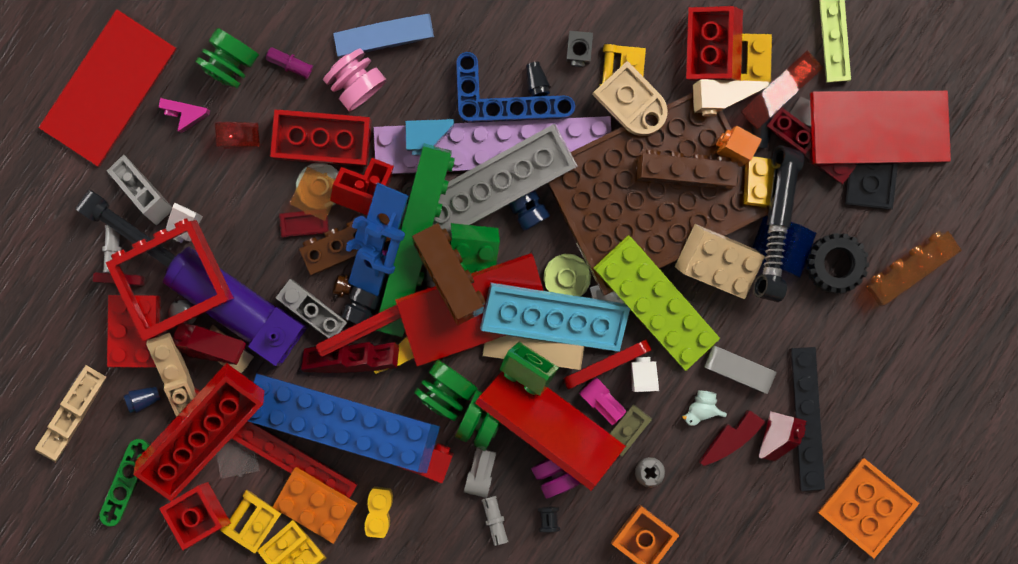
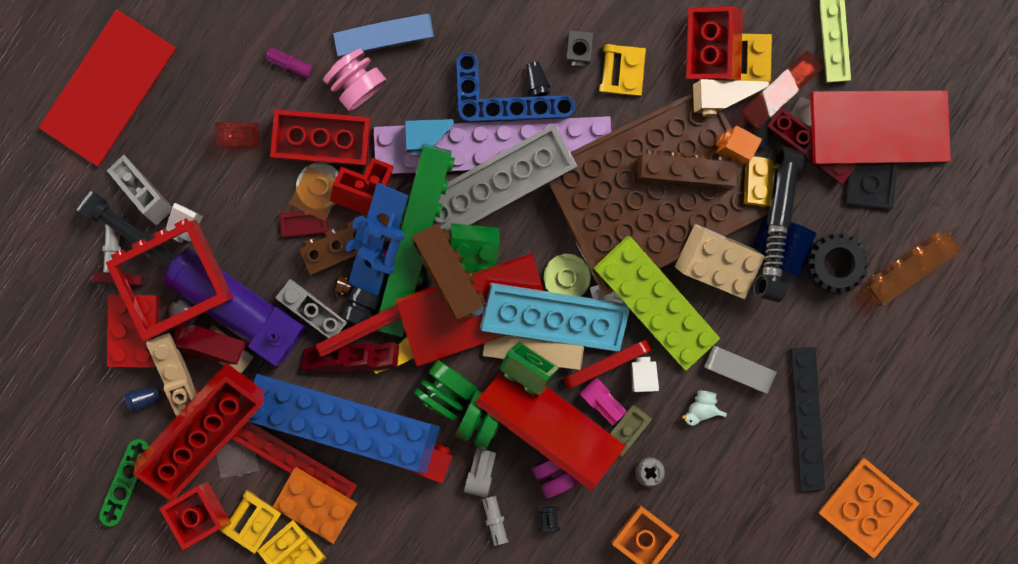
tan slope [35,365,106,463] -> none
dark pink slope [159,98,210,133] -> none
green wheel [195,28,259,89] -> none
yellow brick [365,487,393,538] -> none
dark blue wheel [508,190,550,231] -> none
tan plate [592,61,668,136] -> none
dark red slope [699,410,765,466] -> none
slope [759,411,807,461] -> none

